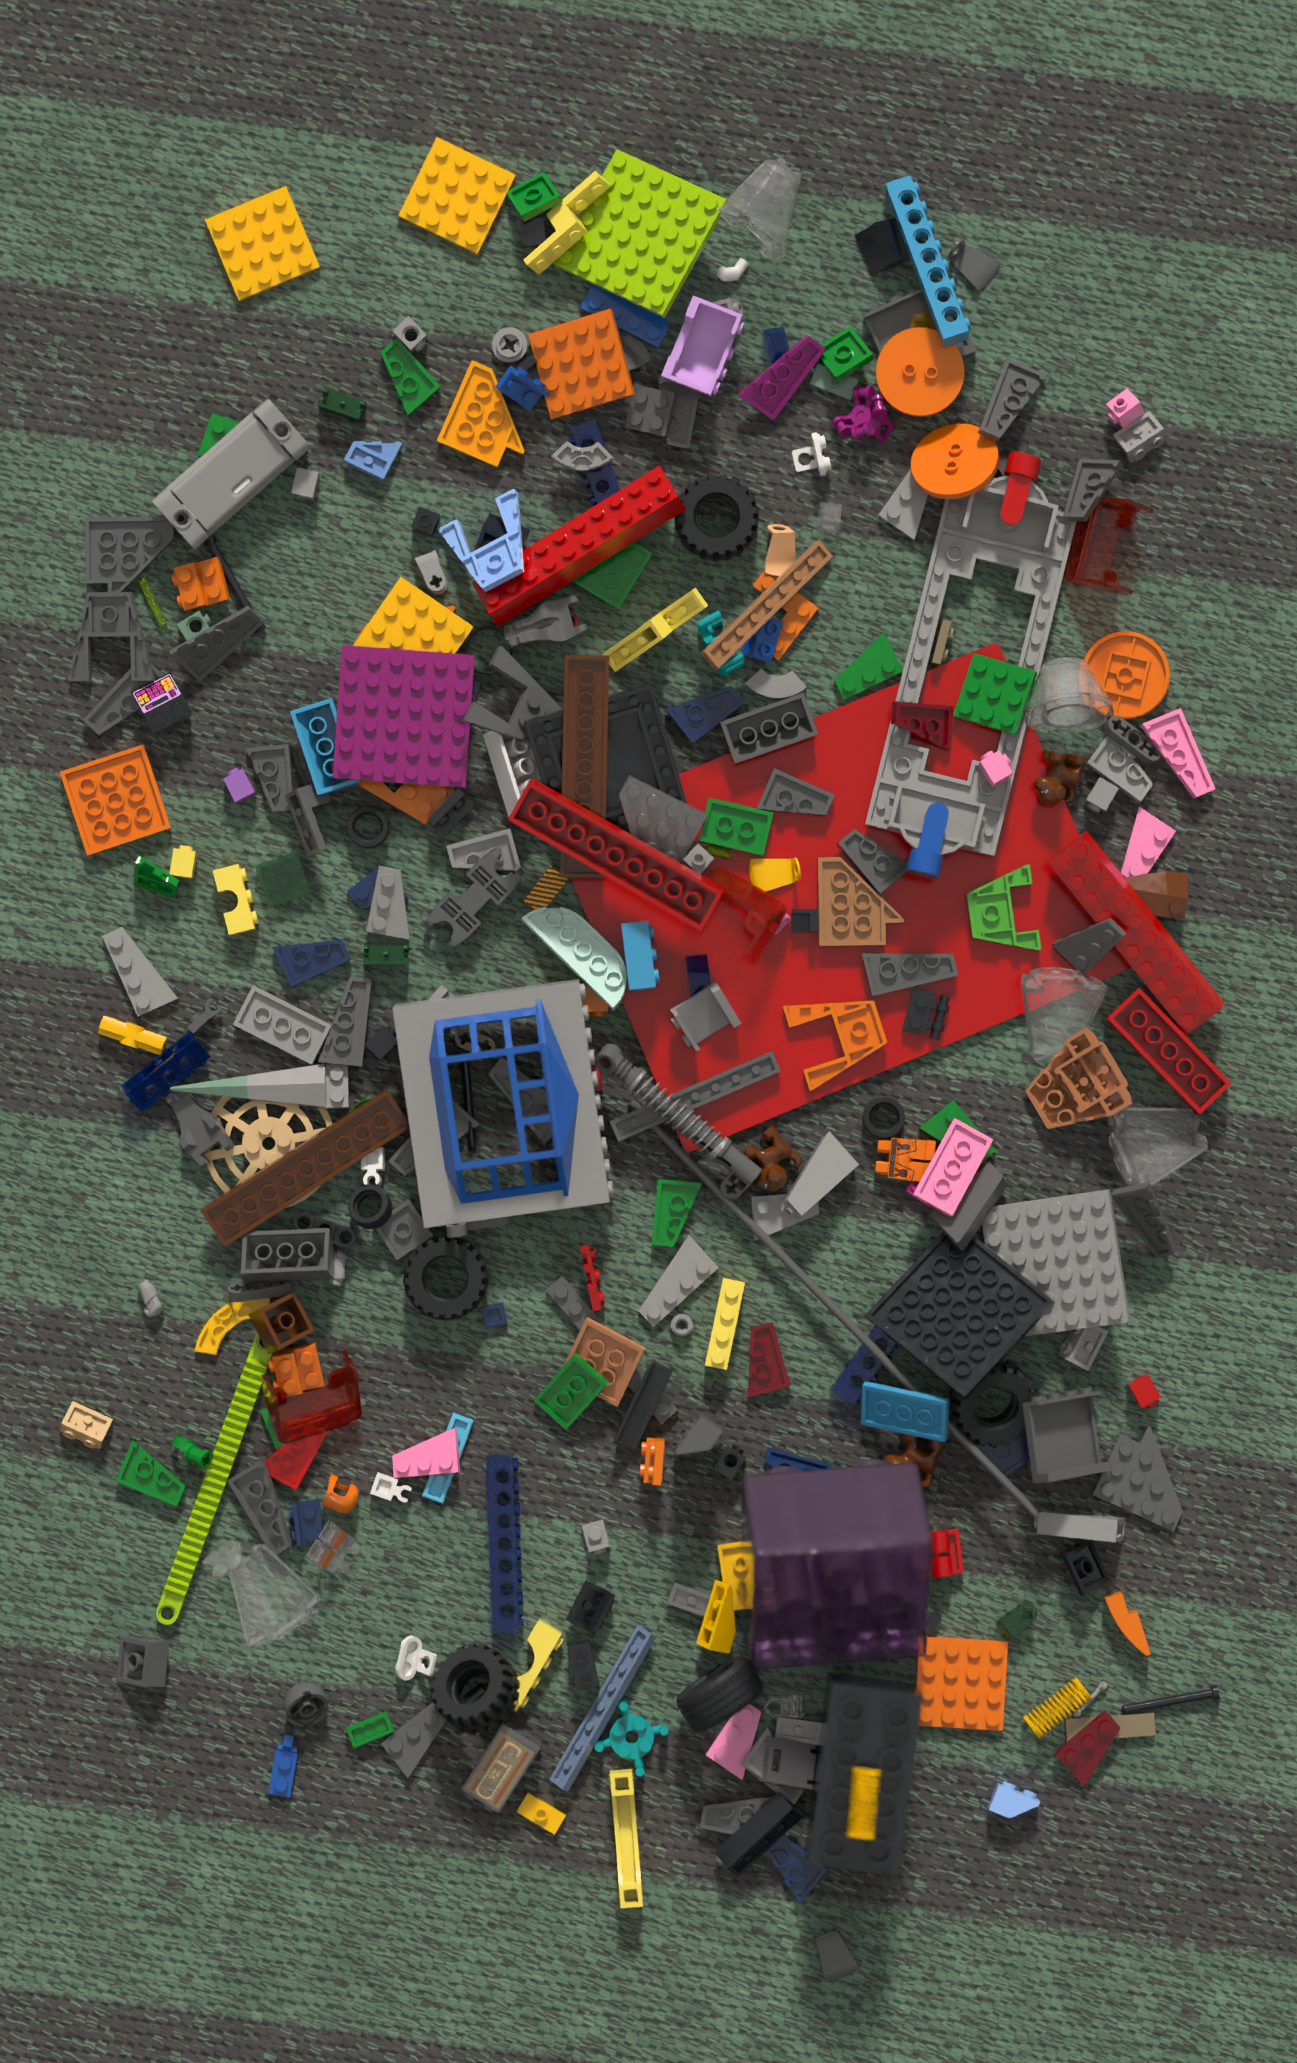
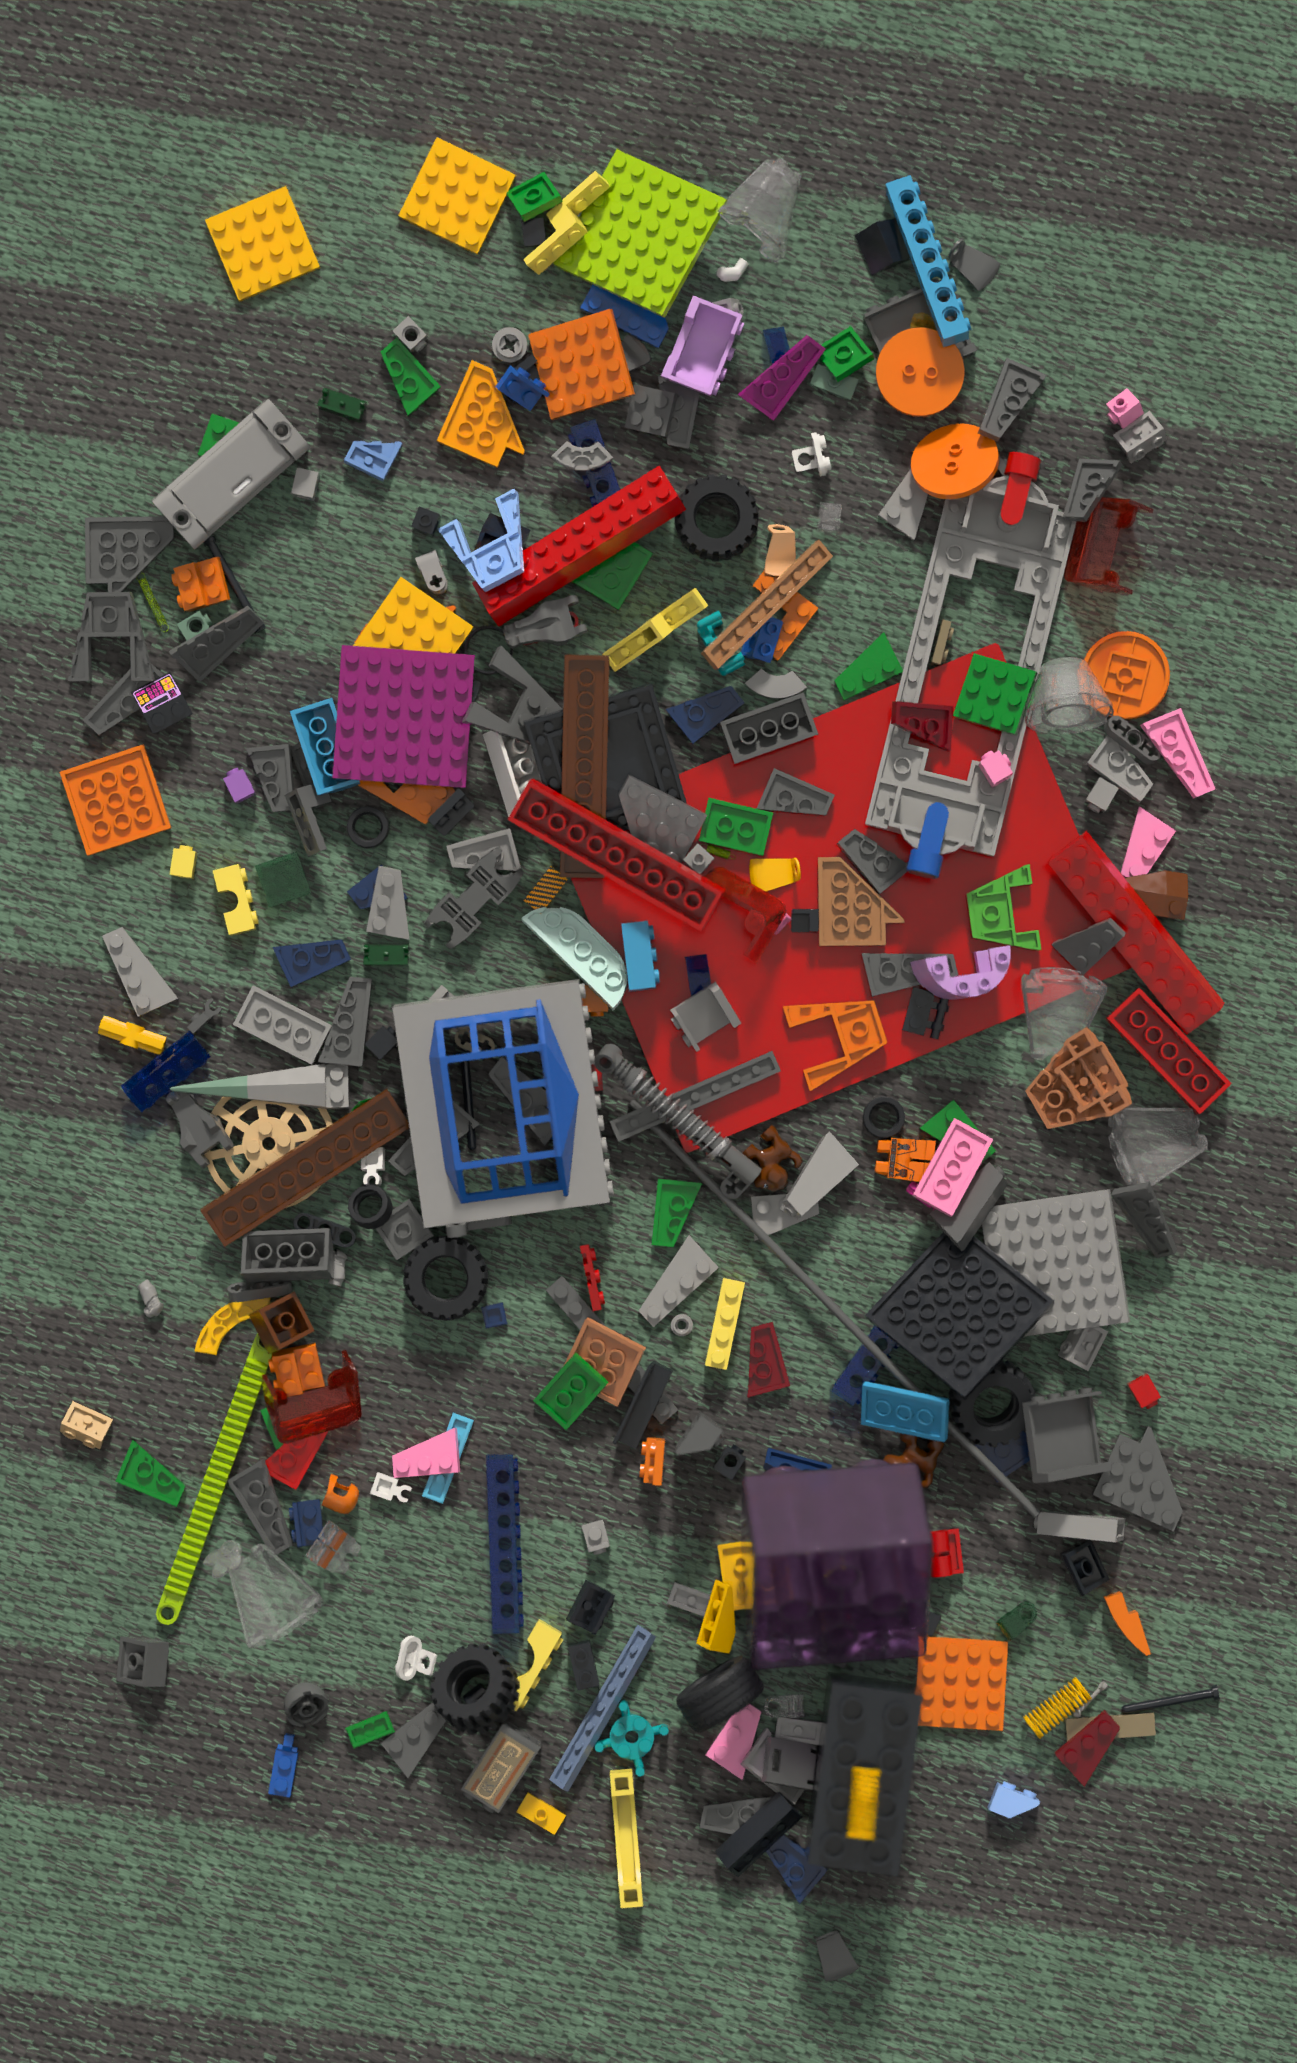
green wing [133,856,179,898] -> none
green connector [172,1434,213,1470] -> none
magenta piece [831,386,894,444] -> none
reddish brown animal [1034,750,1087,805] -> none
none -> lavender cylinder [910,946,1011,1000]

